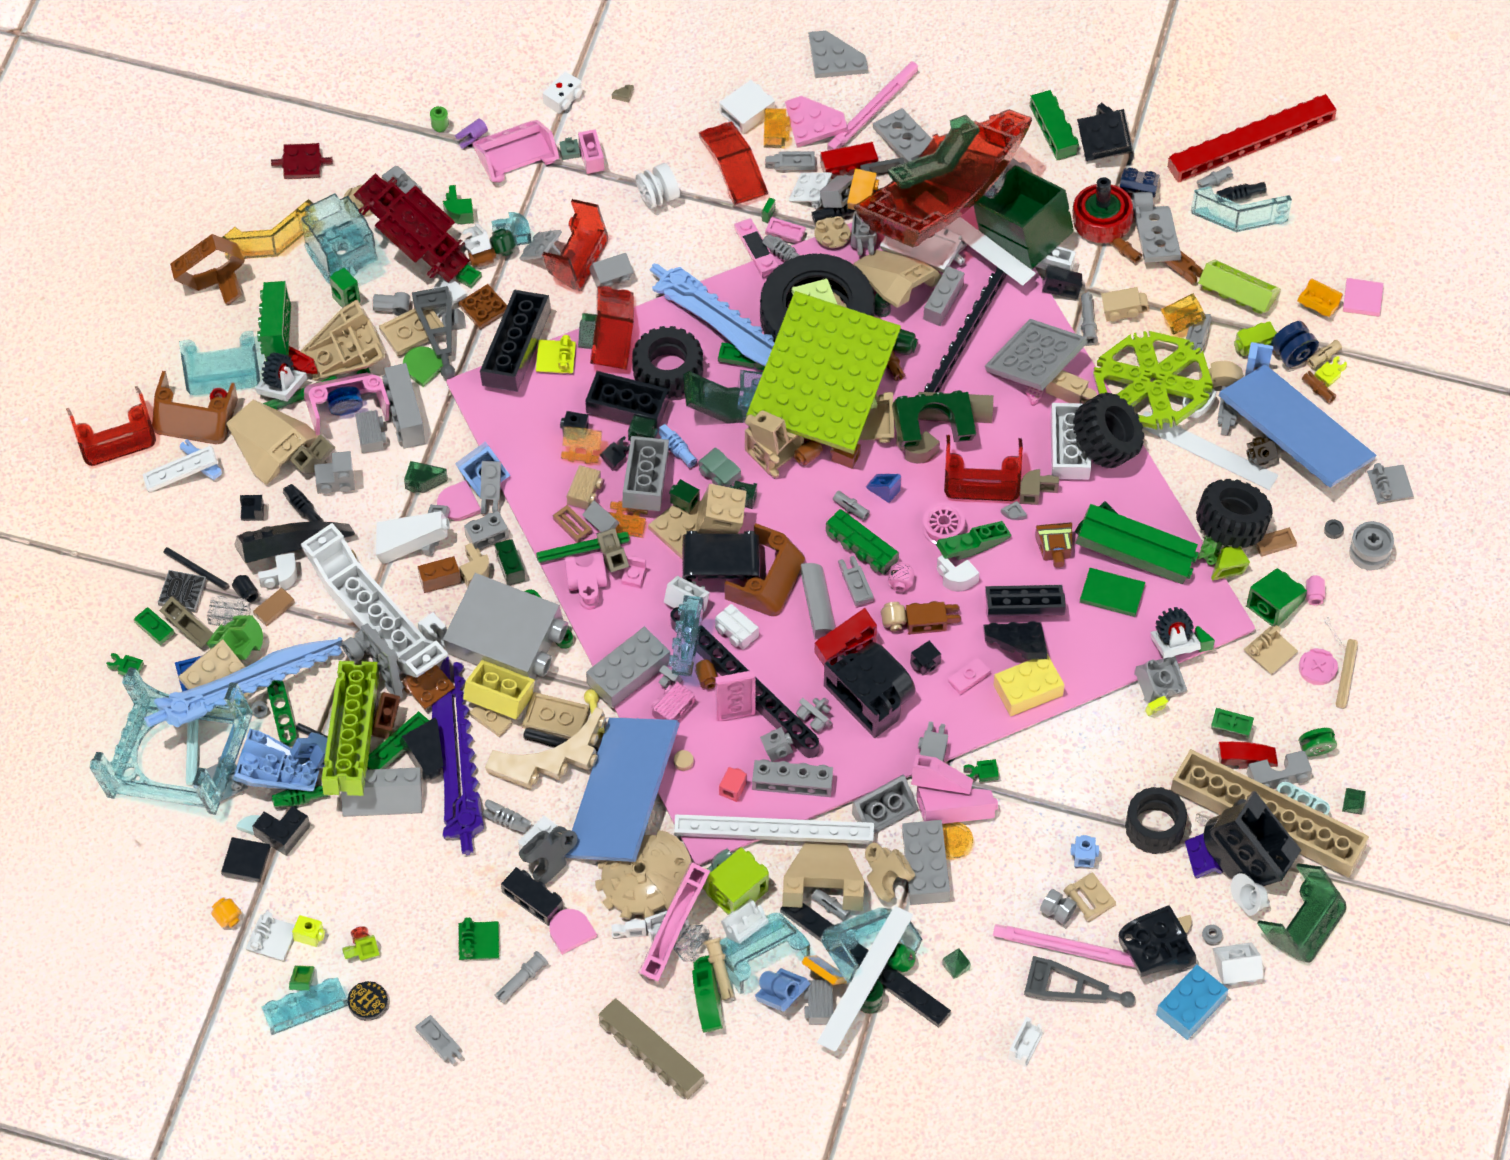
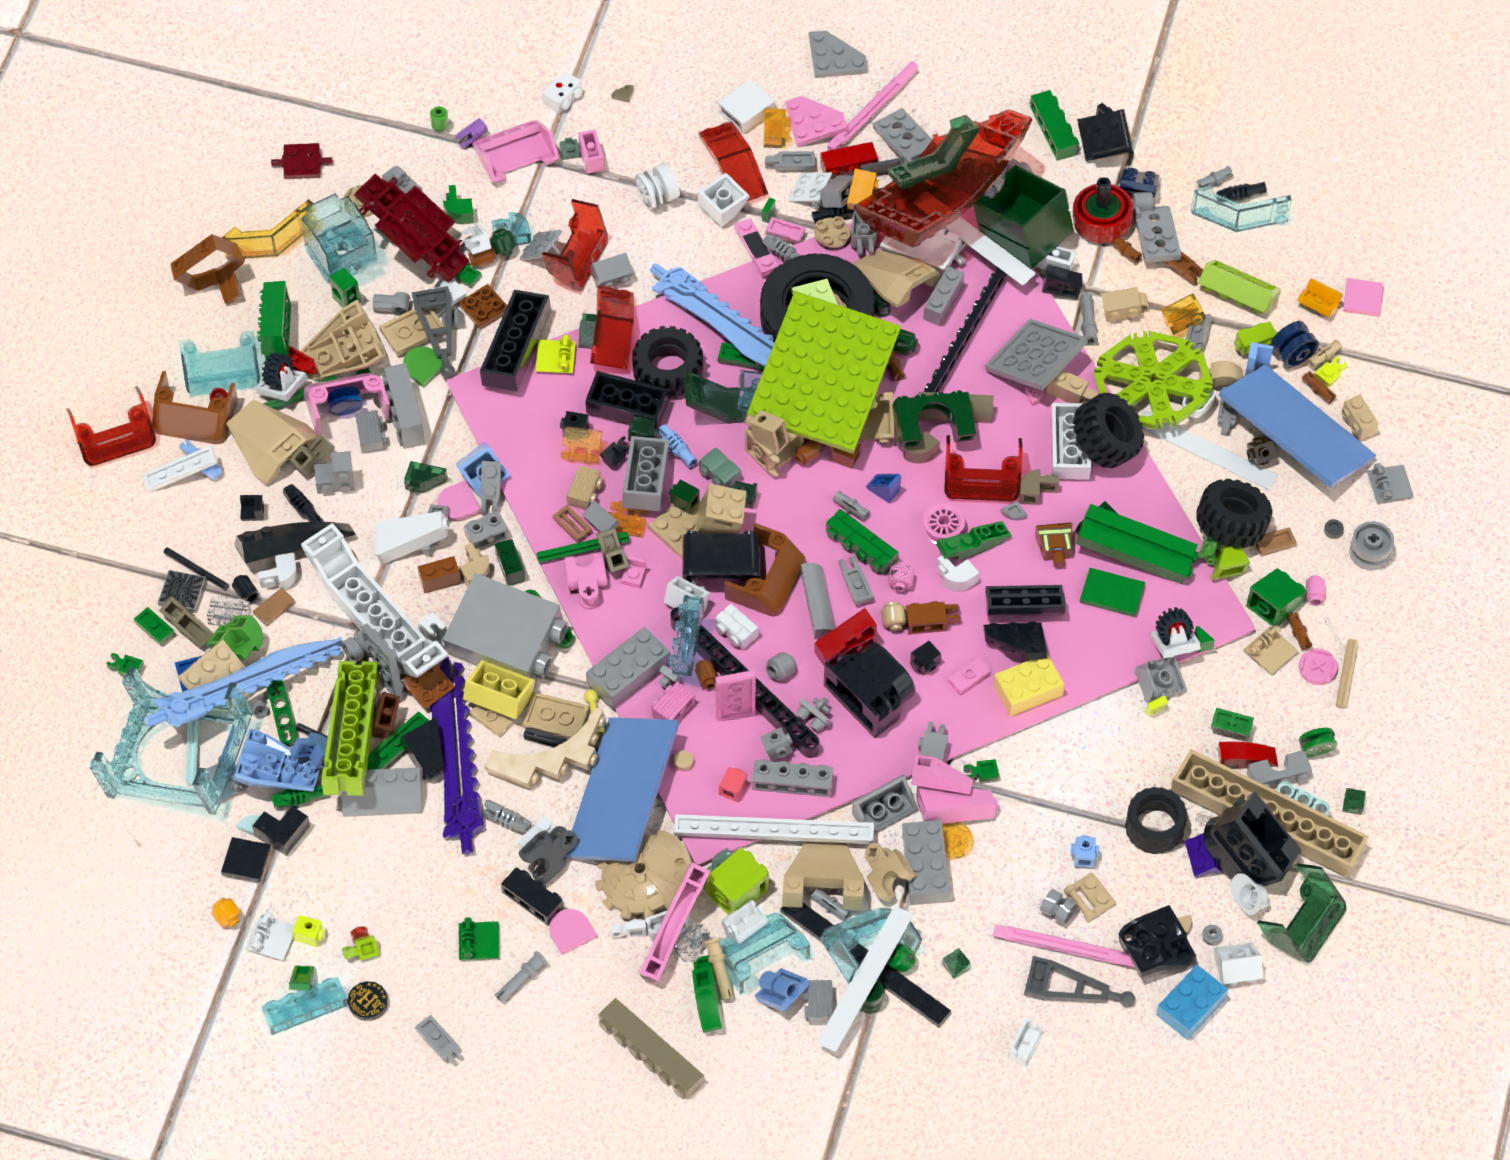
light orange tile [802,955,850,985] -> none
red brick [1167,94,1337,183] -> none
none -> white slope [698,173,749,227]
none -> light grey head [766,652,795,681]
none -> dark orange pin [1287,612,1313,650]
none -> tan brick [1341,394,1379,441]

